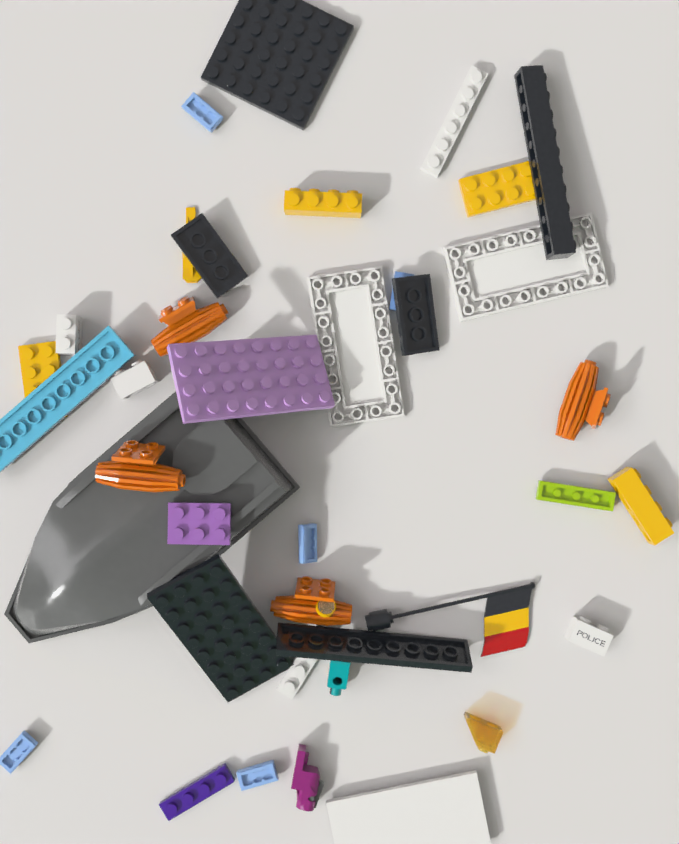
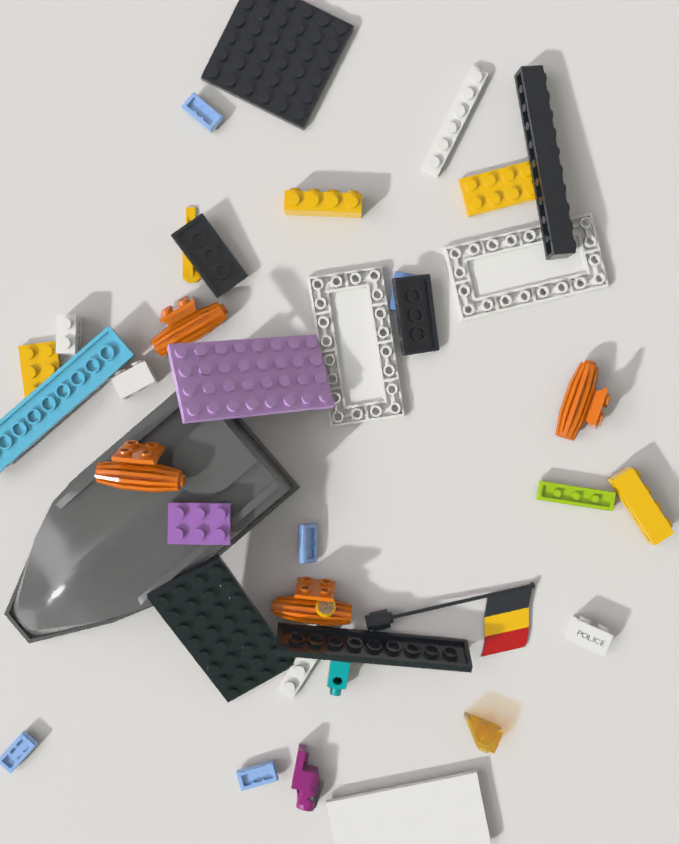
dark purple plate [159,763,235,821] -> none

